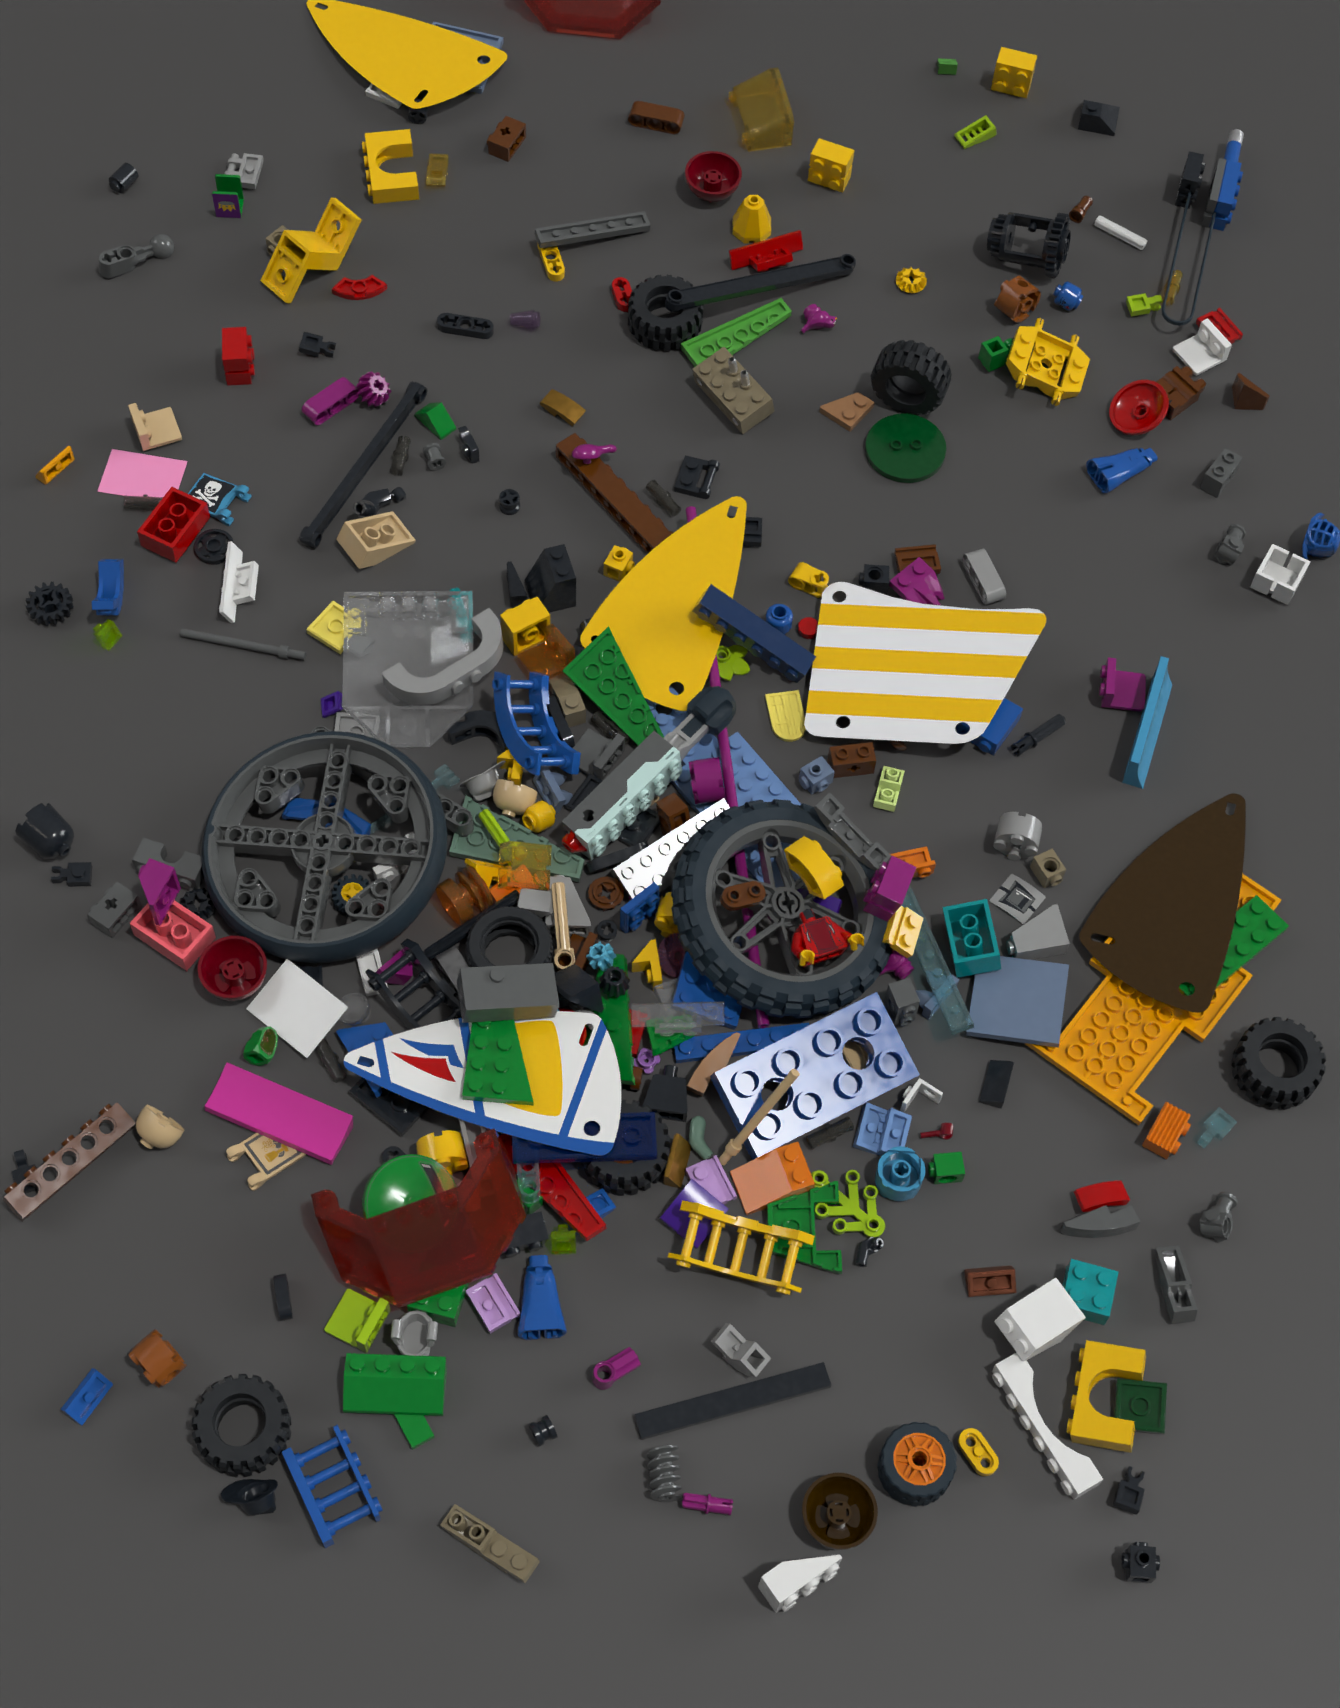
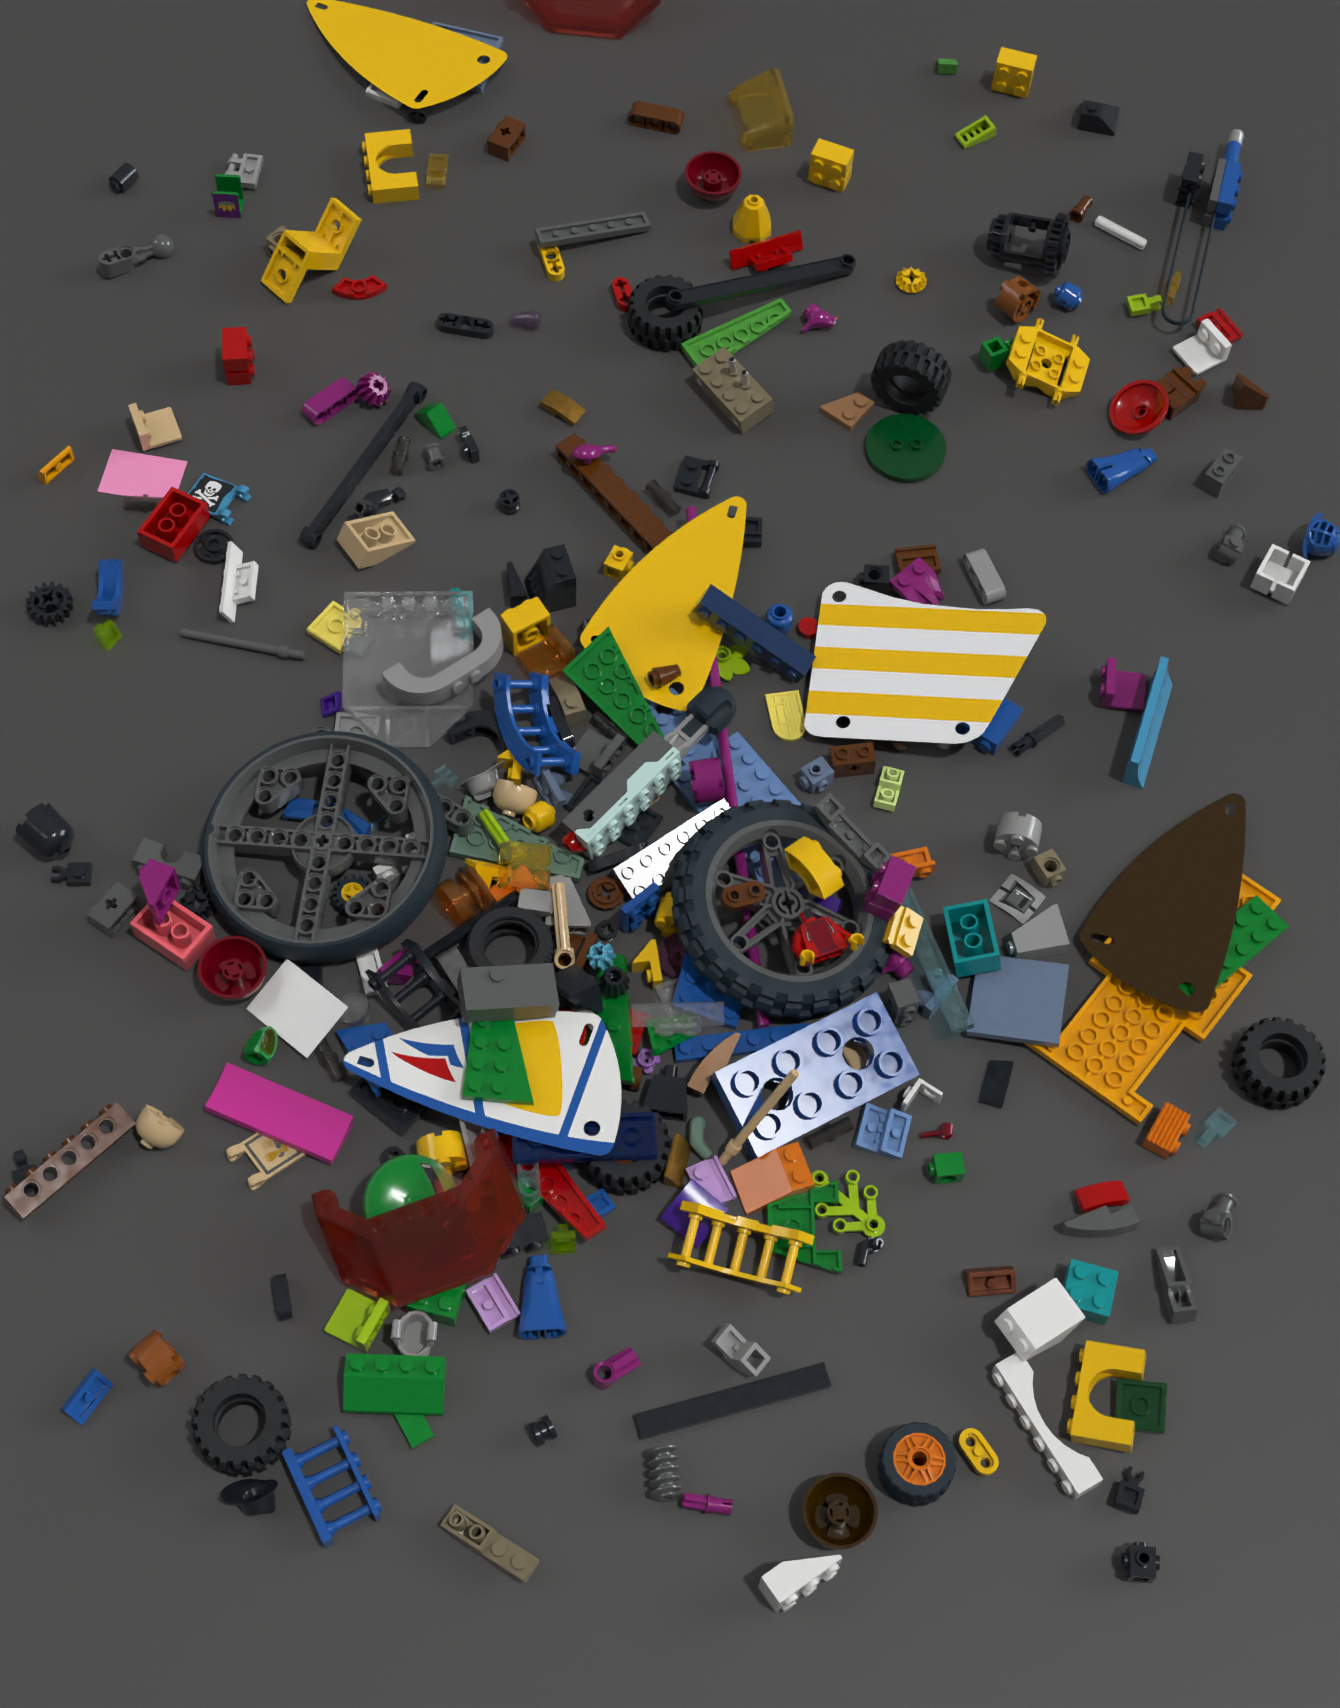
black plate [299,331,336,358] -> none
reddish brown brick [656,792,690,836] -> none
yellow piece [788,562,829,598] -> none
dark azure brick [875,1146,925,1201] -> none
none -> reddish brown cone [647,664,681,688]

